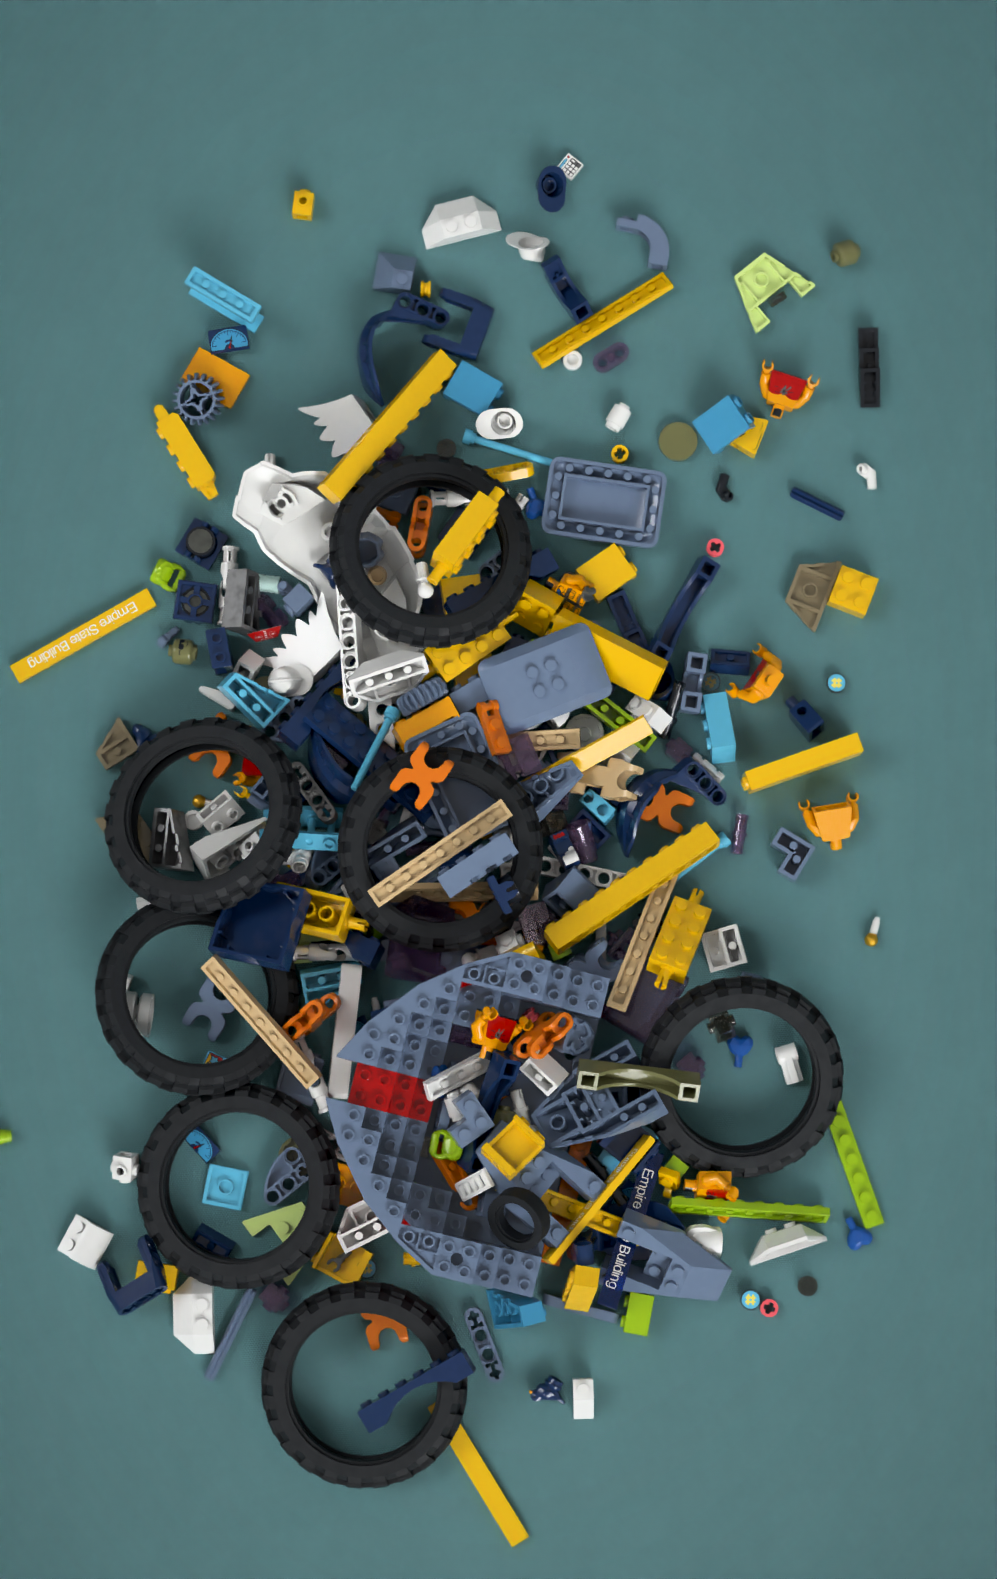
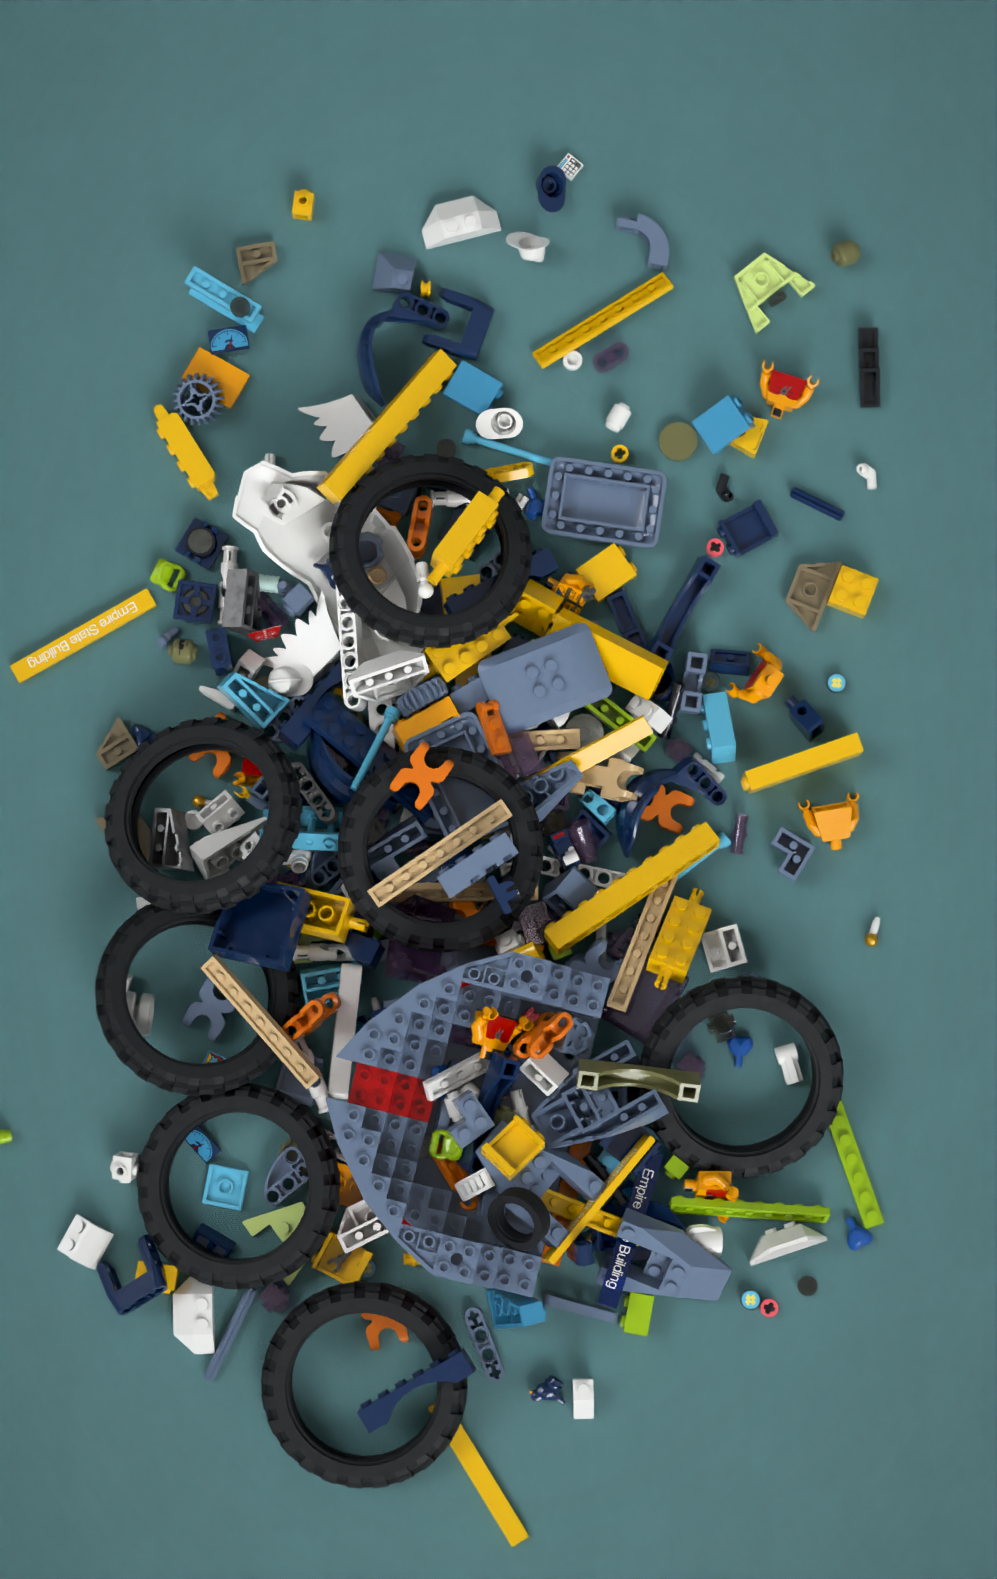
white axle [461,944,497,965] -> none
dark blue arch [540,254,593,325] -> none
yellow wedge [562,1265,600,1312] -> none
yellow plate [658,1166,681,1199] -> none
none -> clear smoke tile [230,297,250,318]
none -> dark tan wing [236,241,278,285]
none -> dark blue panel [716,499,779,559]

